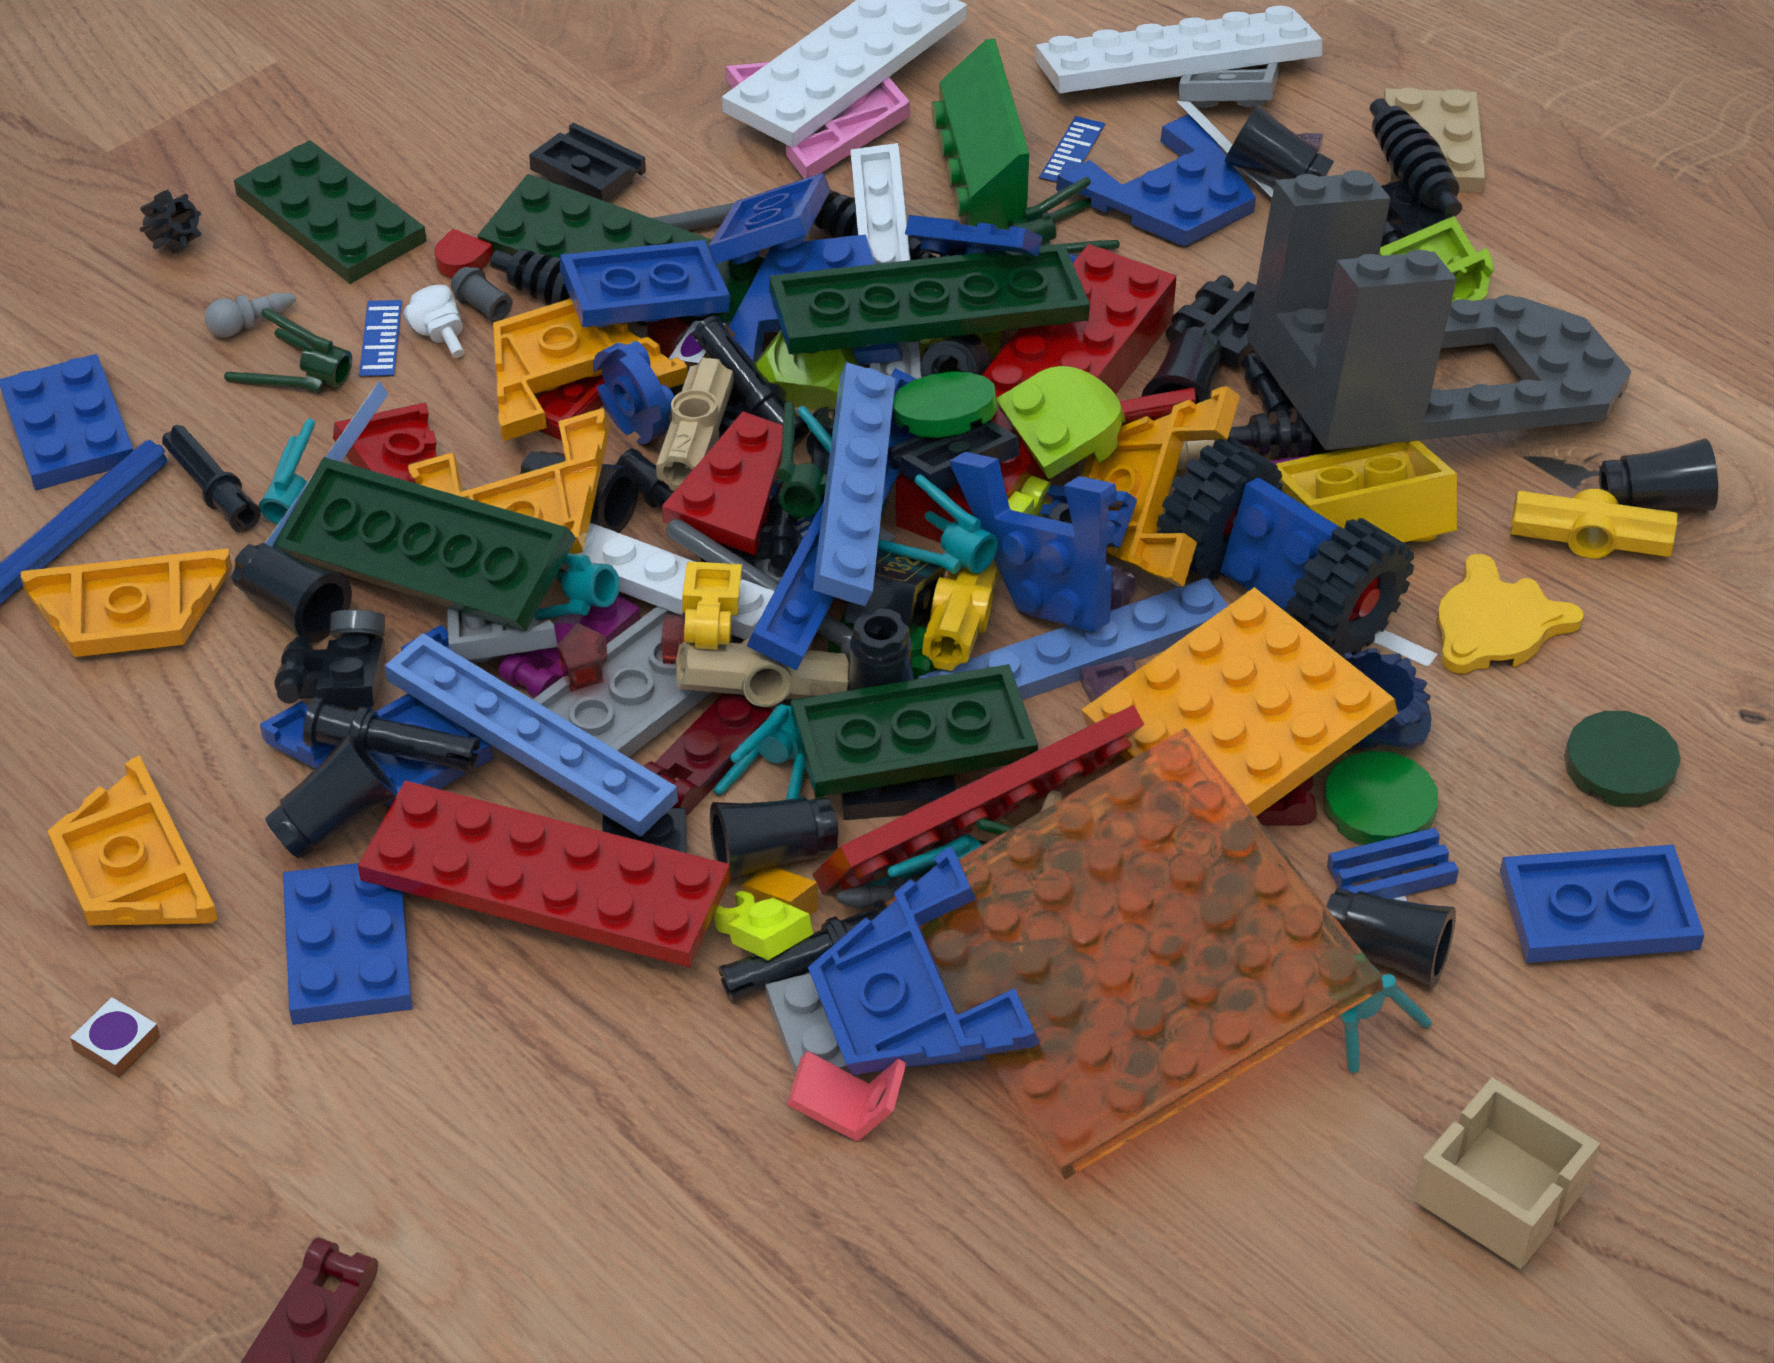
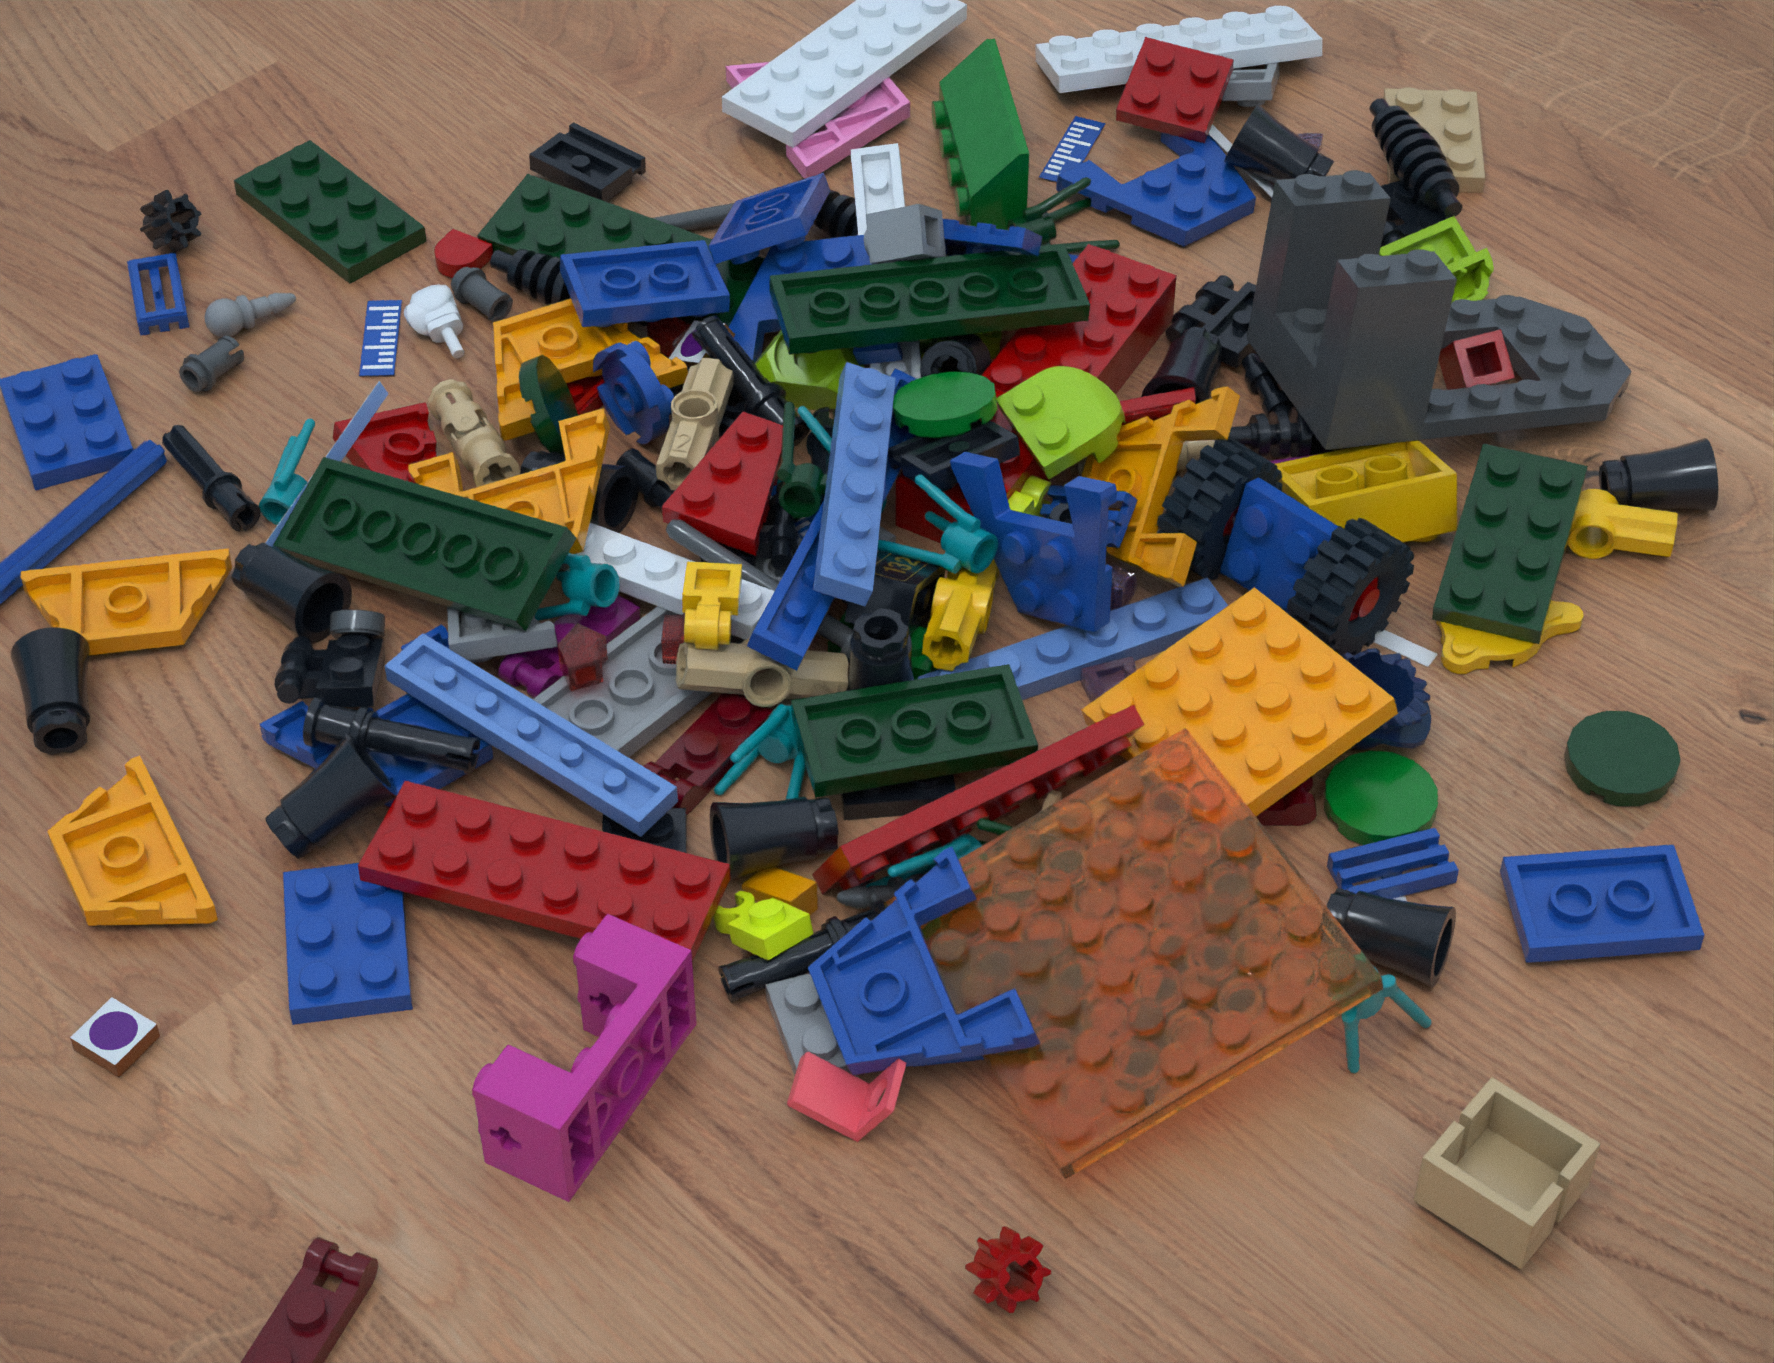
dark green plant [224,308,353,394] -> none
none -> black plant [11,627,90,755]
none -> blue tile [127,253,190,336]
none -> dark grey pin [179,335,244,392]
none -> tan piece [427,379,520,487]
none -> dark pink plate [472,914,697,1202]
none -> dark green tile [519,354,578,454]
none -> light grey brick [864,204,946,264]
none -> red gear [965,1226,1051,1313]
none -> red plate [1116,37,1234,143]
none -> dark green plate [1432,444,1588,644]
none -> red brick [1439,329,1515,390]

